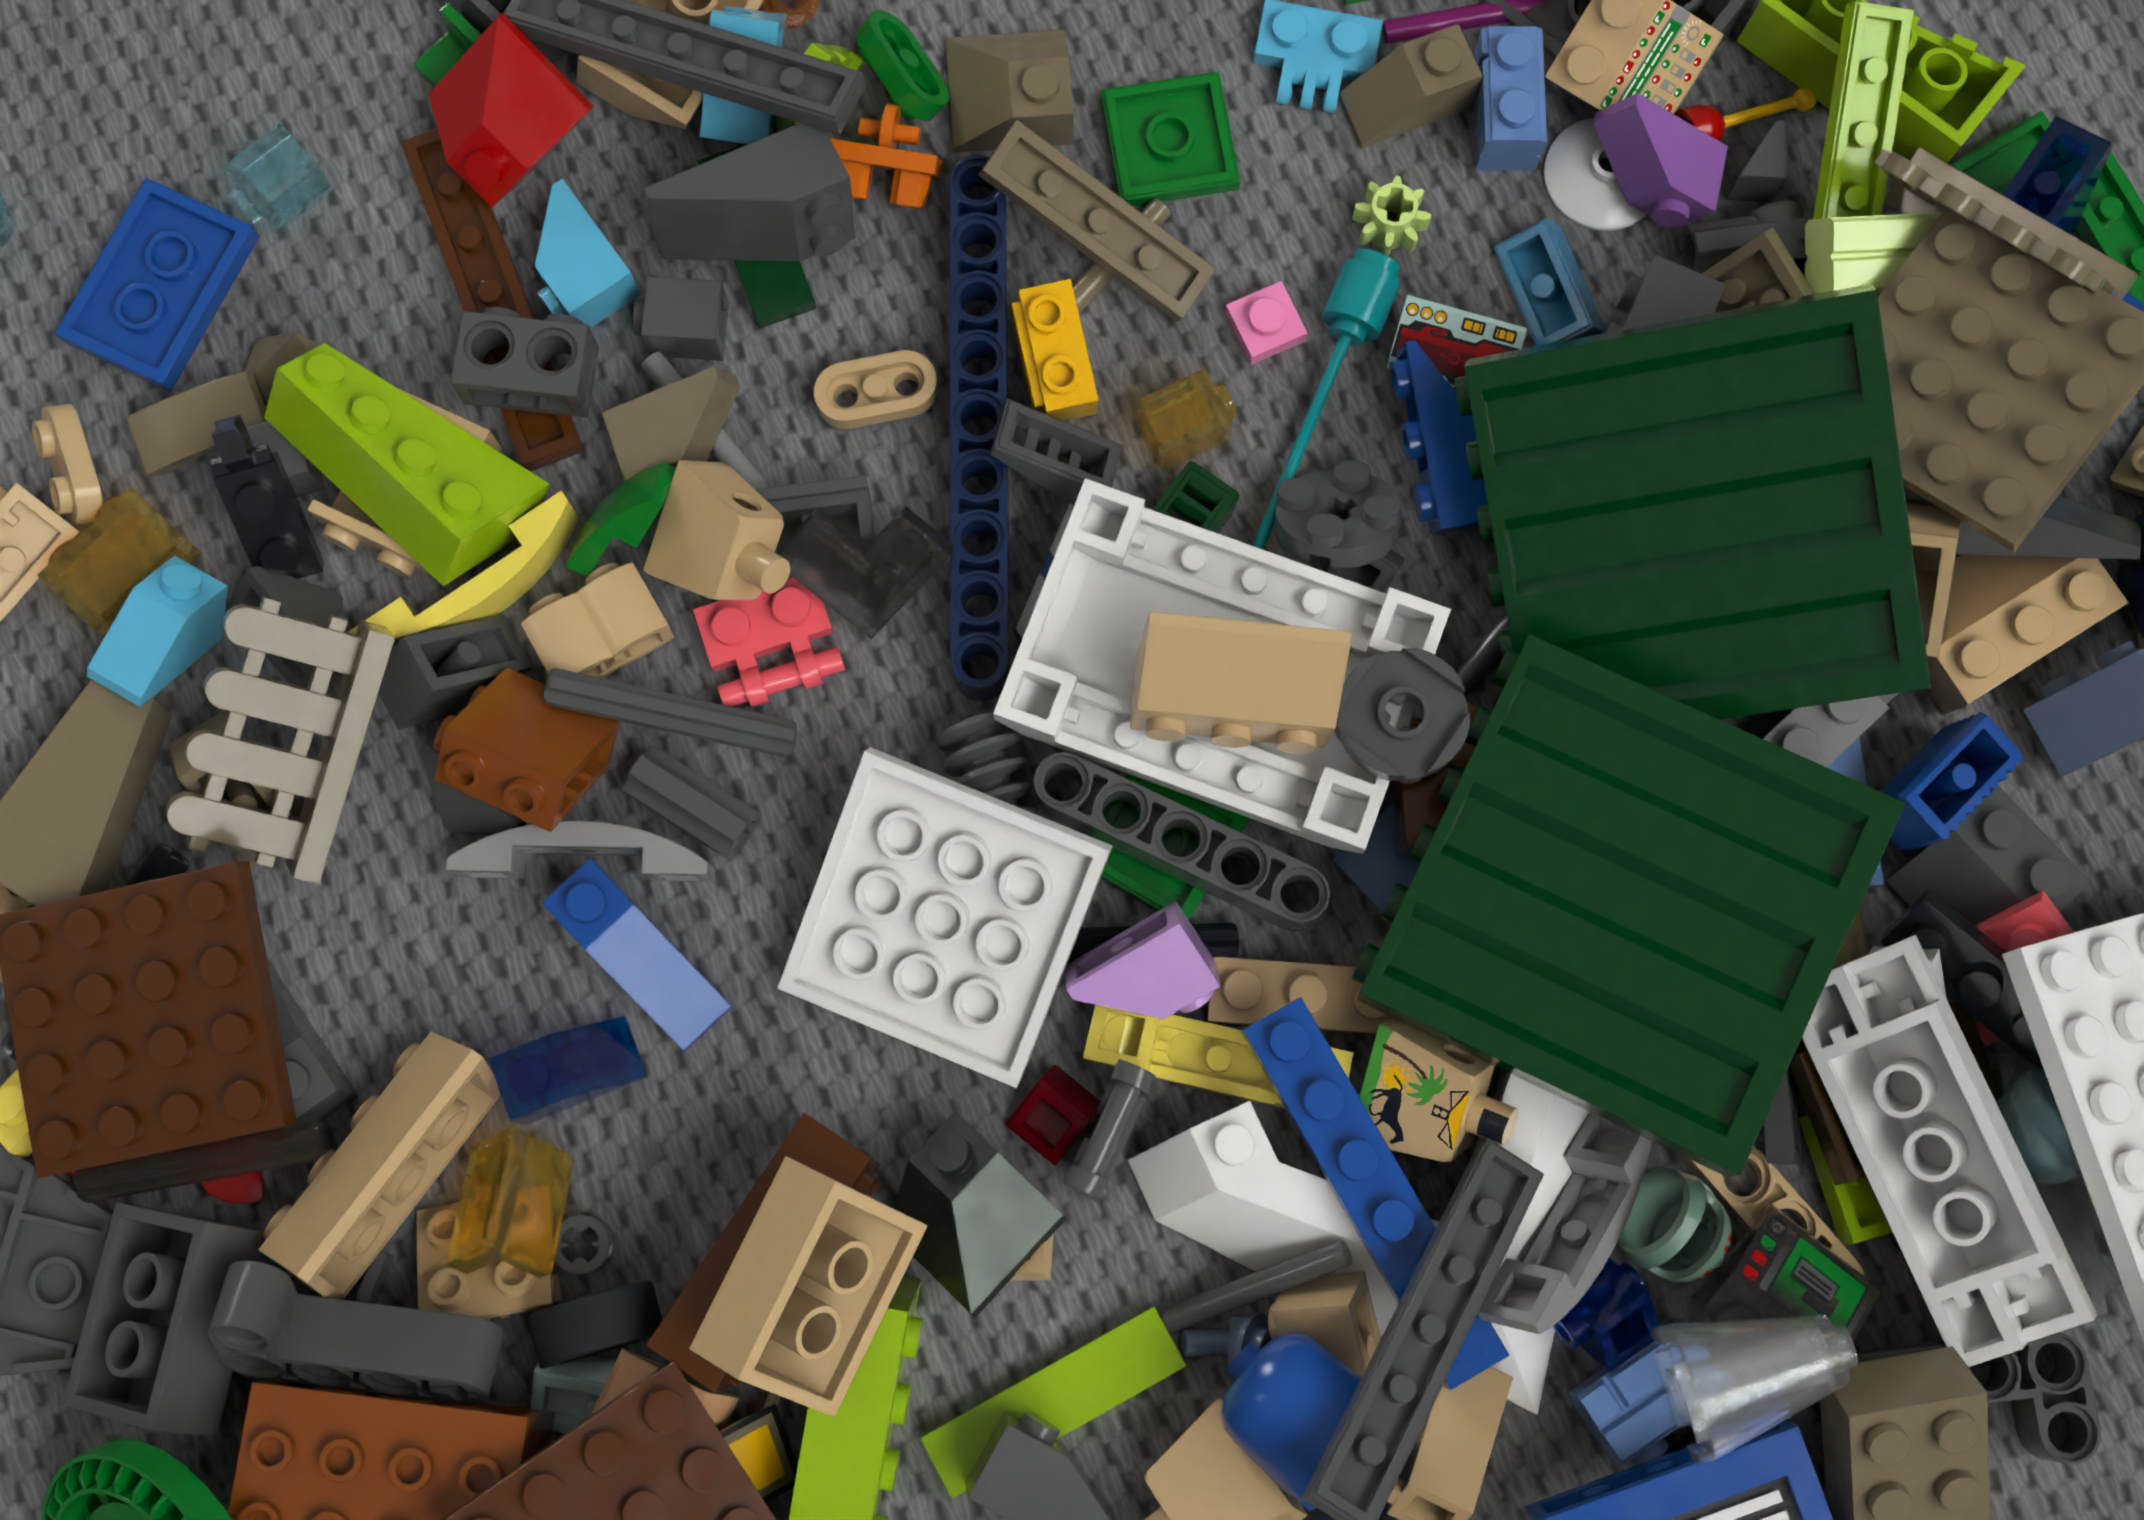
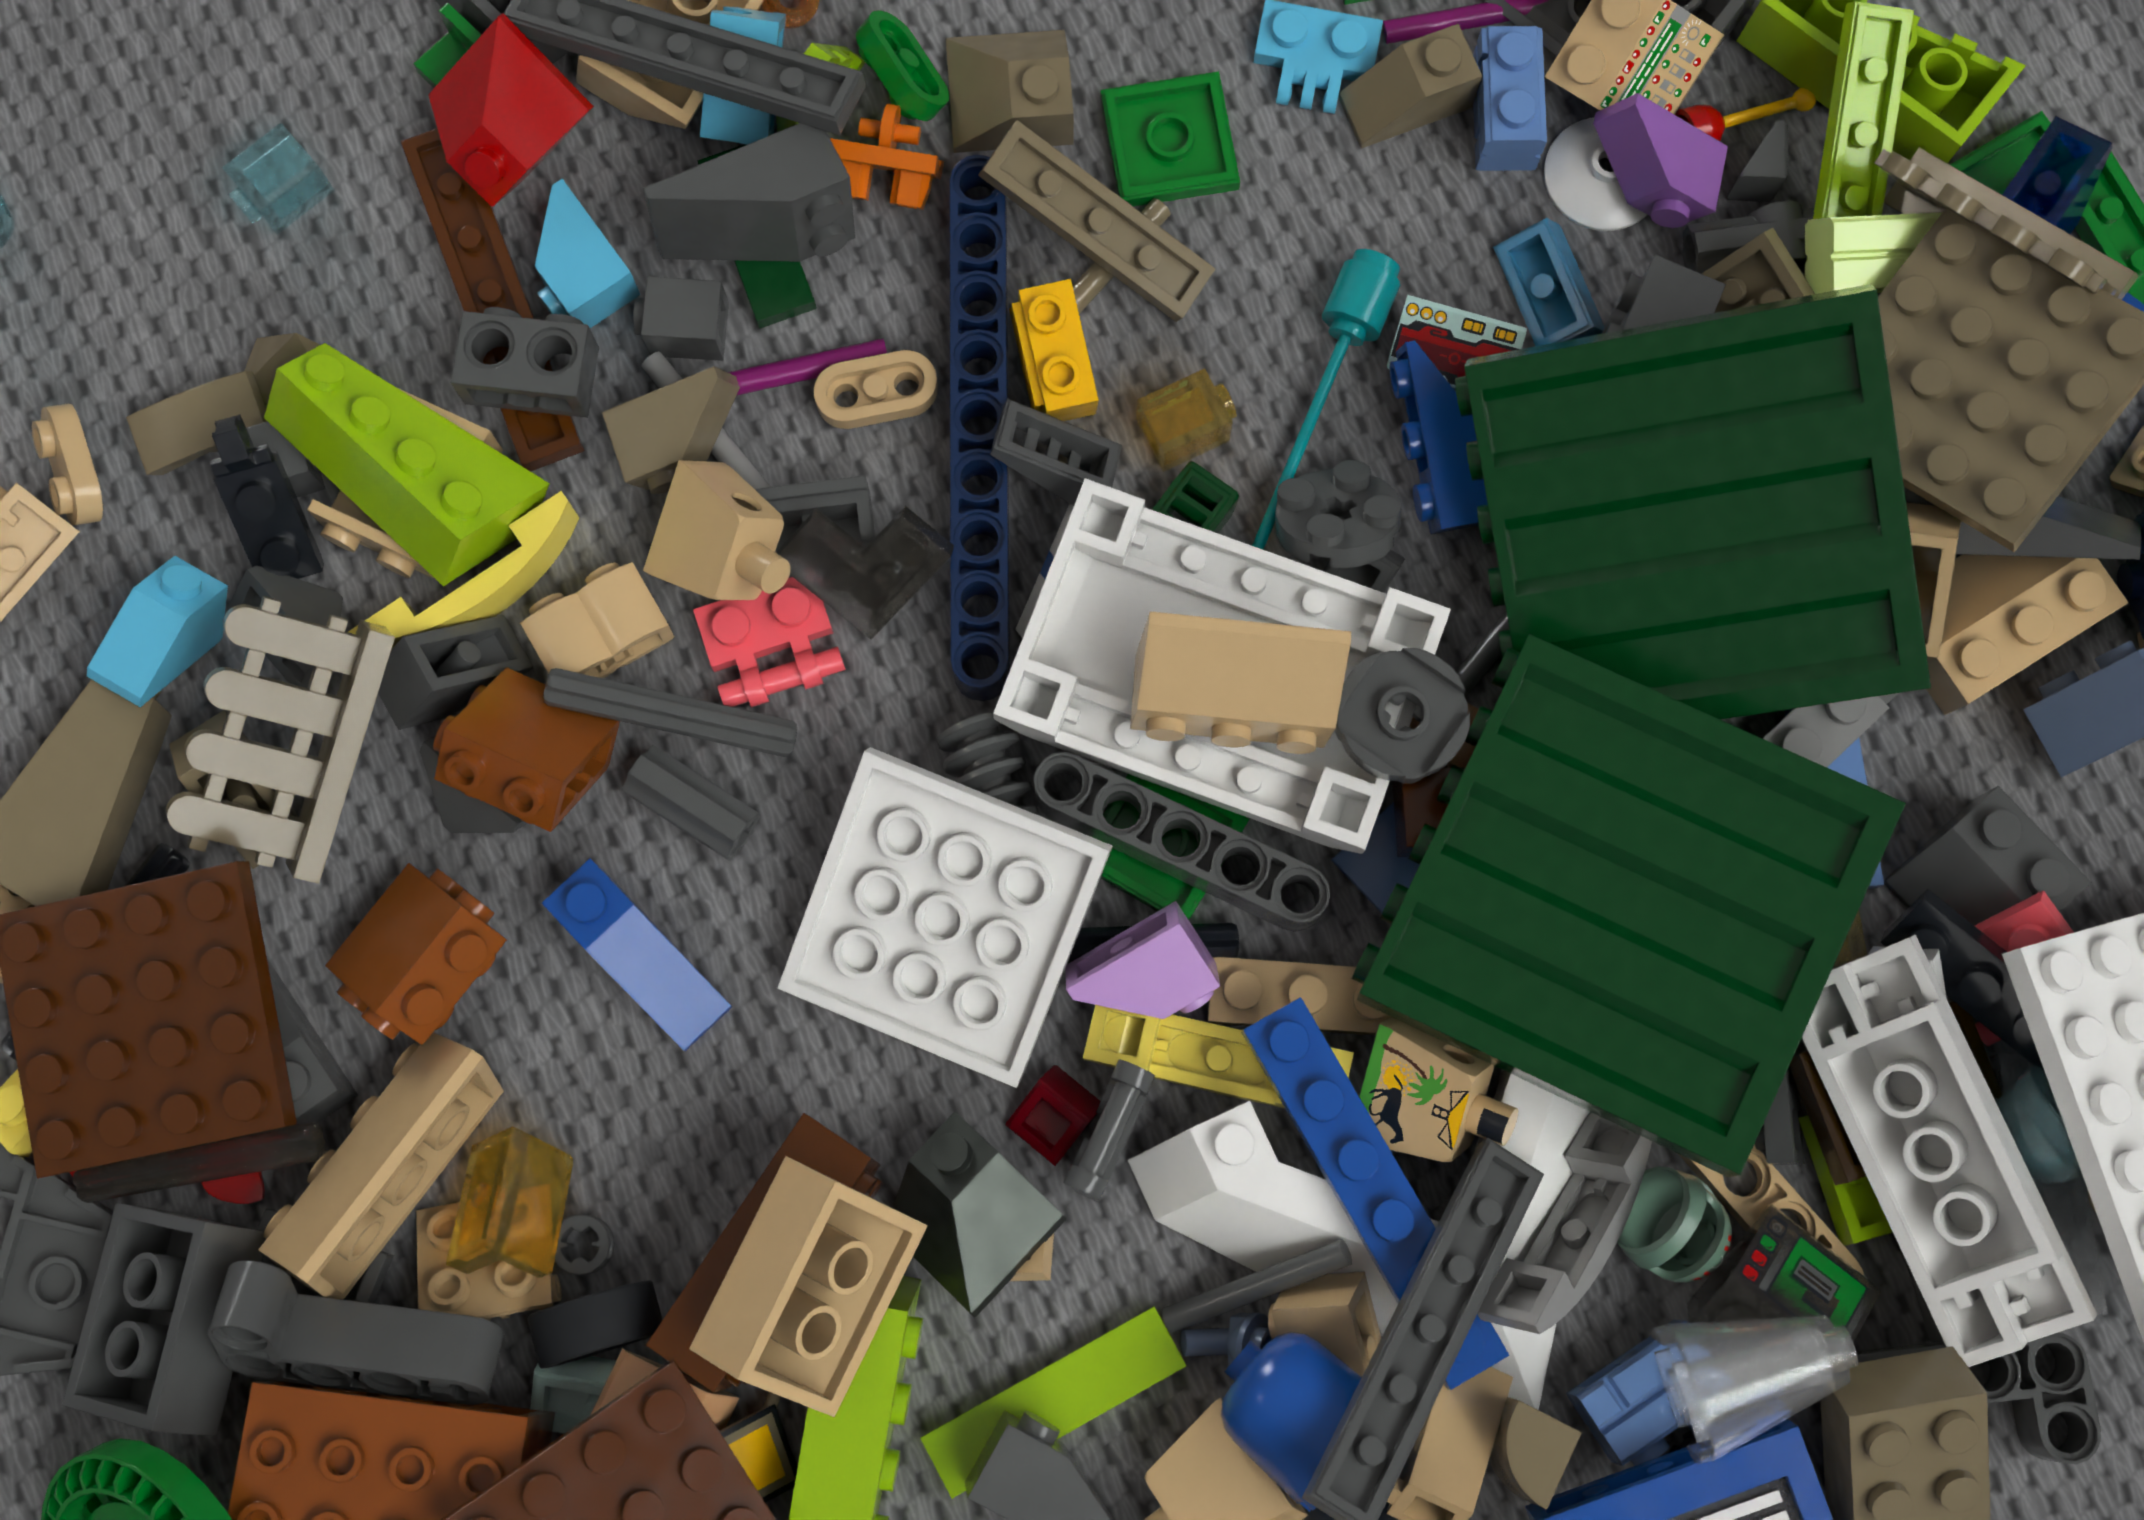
clear yellow brick [37,486,202,637] -> none
blue plate [54,178,260,392] -> none
light grey slope [446,821,716,882] -> none
clear blue slope [488,1016,648,1125] -> none
green slope [565,462,676,577] -> none
bright pink plate [1225,281,1308,365] -> none
yellowish green gear [1352,176,1431,256] -> none
clear blue brick [1553,1258,1662,1373] -> none
blue brick [1880,712,2023,851] -> none
none -> dark orange brick [325,863,507,1045]
none -> magenta bar [728,338,887,396]
none -> dark tan brick [1489,1397,1582,1510]

